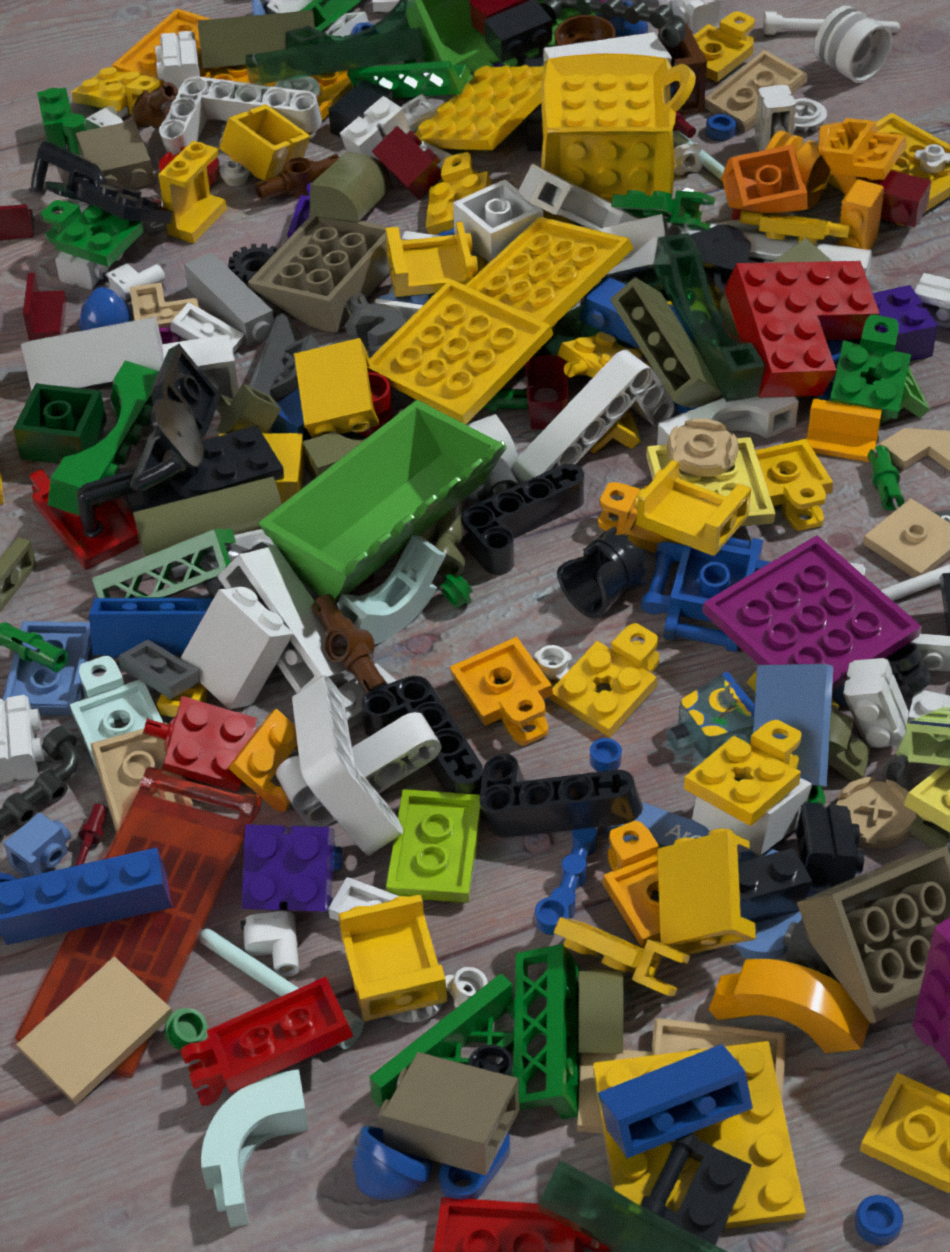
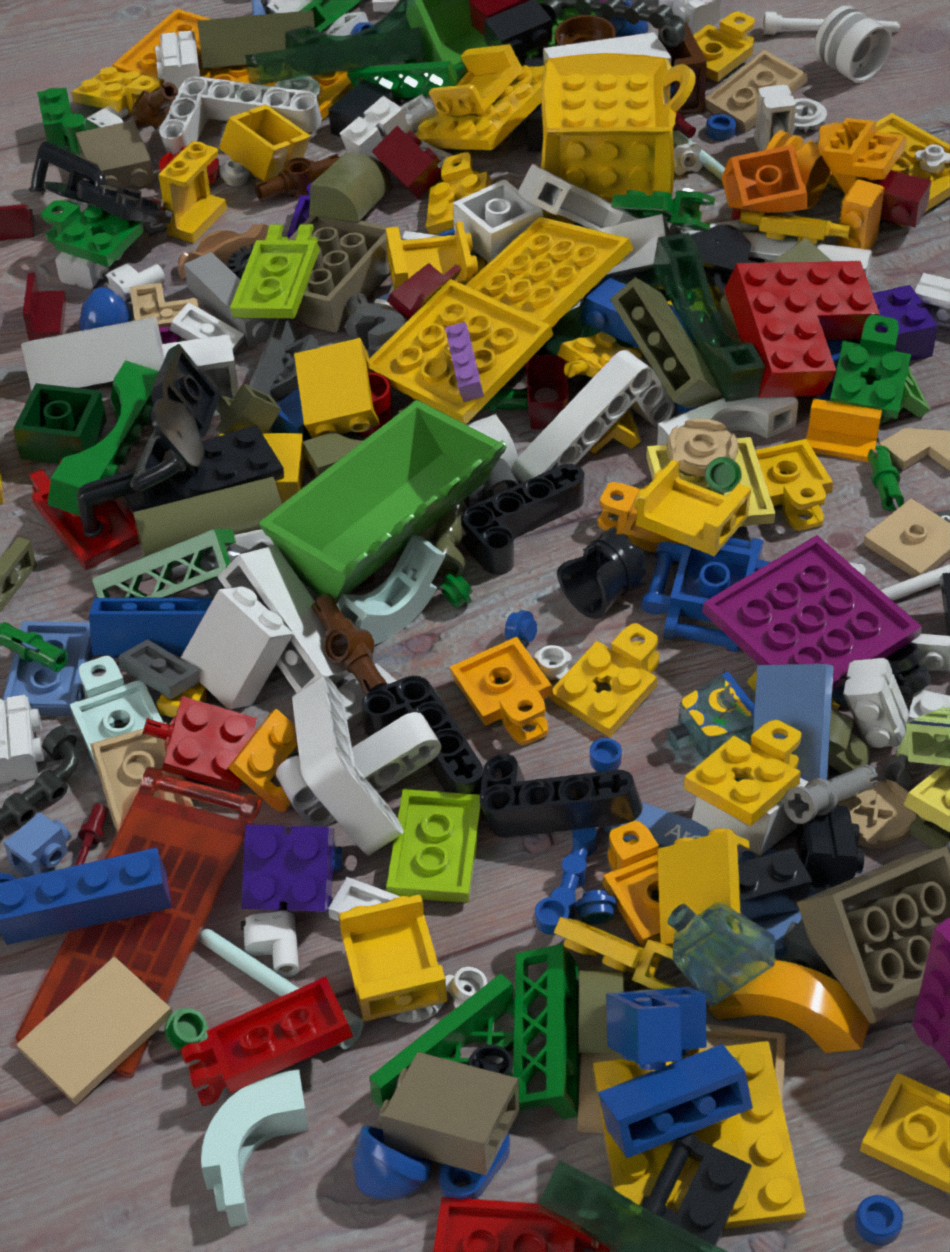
none -> medium nougat piece [178,223,269,280]
none -> lime tile [230,224,320,319]
none -> dark red panel [387,263,462,320]
none -> yellow panel [429,44,523,117]
none -> medium lavender piece [445,322,484,402]
none -> blue plate [505,610,537,647]
none -> blue plate [575,890,617,924]
none -> blue brick [606,987,707,1070]
none -> clear light blue torso [668,903,775,1006]
none -> green plate [705,457,742,493]
none -> light grey pin [783,765,878,824]

